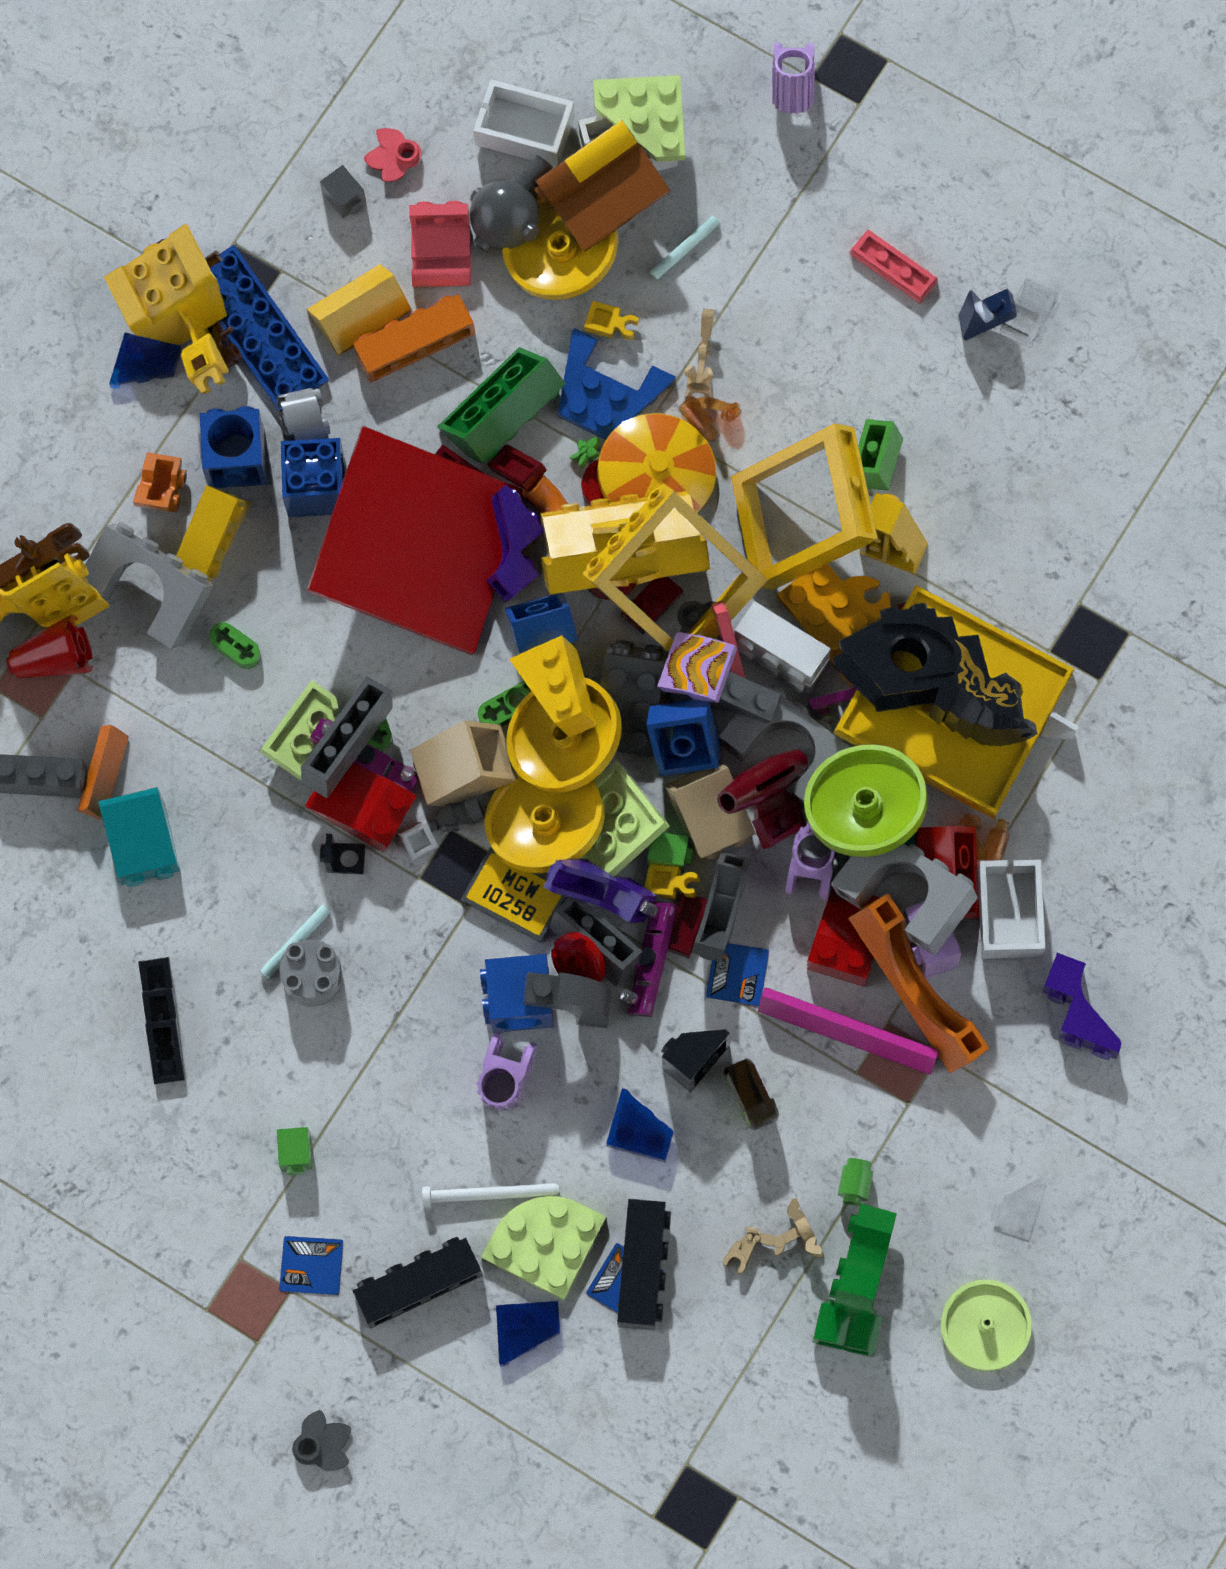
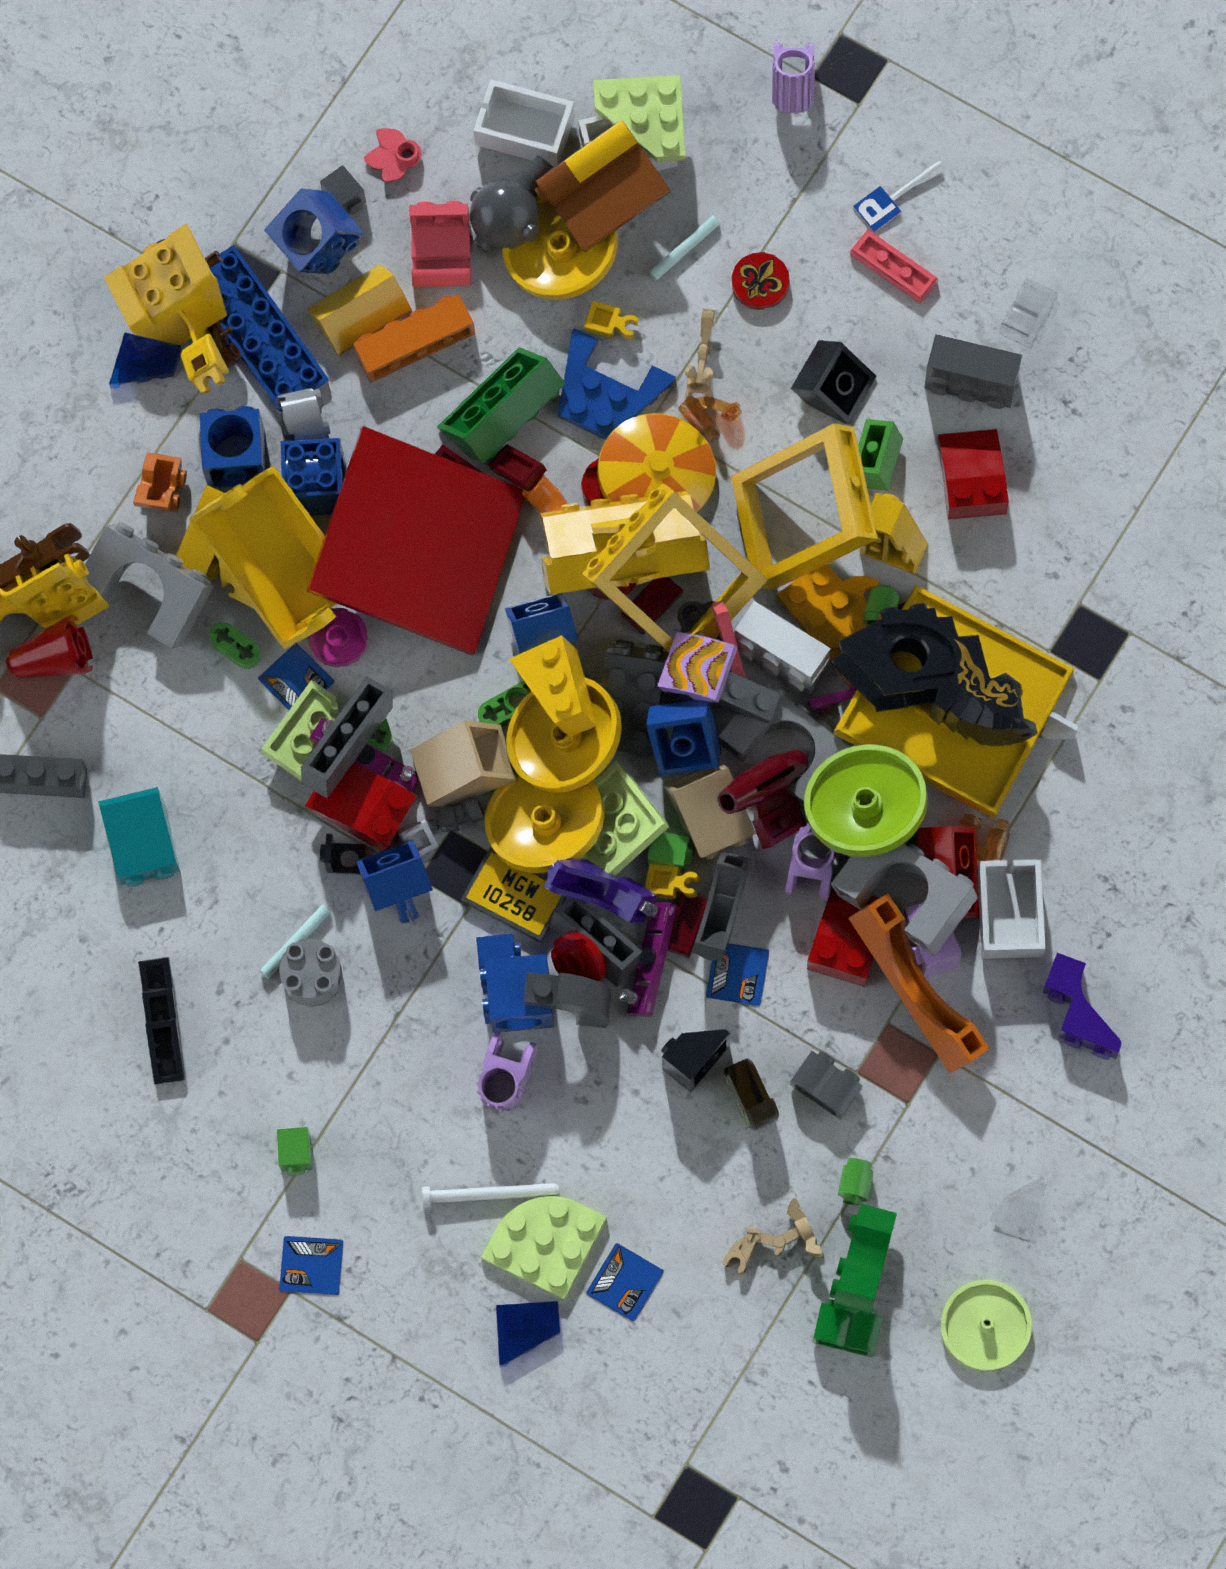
orange slope [77,724,129,821] -> none
dark grey plate [292,1410,351,1471] -> none
black brick [352,1237,483,1329] -> none
dark purple arch [486,484,544,603] -> none
bright green plant [569,437,600,469] -> none
clear blue wing [606,1088,674,1163] -> none
black brick [617,1199,671,1330] -> none
dark pink tile [758,987,939,1075] -> none
dark blue slope [958,288,1017,341] -> none
none -> yellow piece [189,465,337,649]
none -> blue sticker [258,643,335,710]
none -> blue brick [264,188,364,274]
none -> dark pink tile [308,608,368,667]
none -> blue brick [356,840,433,923]
none -> blue brick [476,933,521,970]
none -> red tile [731,252,790,310]
none -> black slope [790,340,876,424]
none -> dark grey brick [790,1051,862,1120]
none -> piece [853,161,942,233]
none -> bright green brick [863,585,900,626]
none -> dark grey brick [924,334,1022,409]
none -> red slope [938,429,1009,520]

